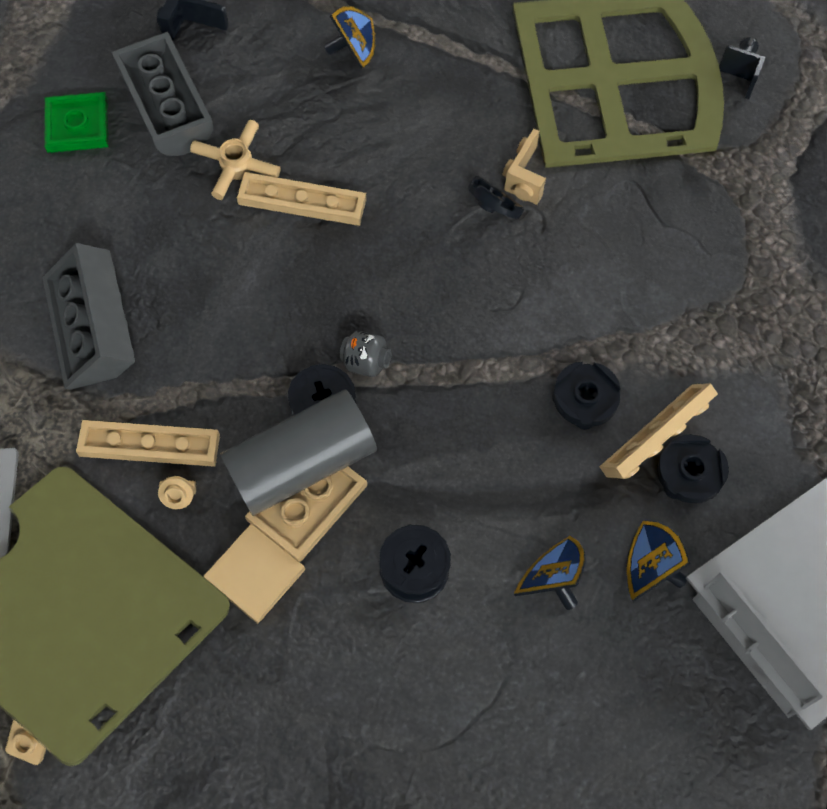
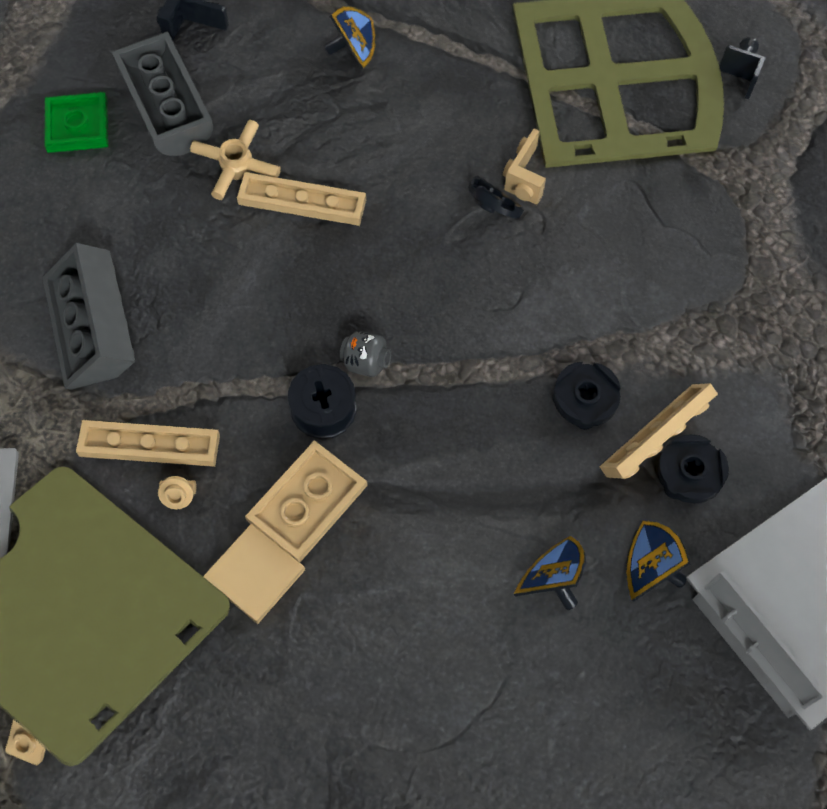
dark grey brick [220,389,377,516] -> none
black piece [379,525,451,603] -> none

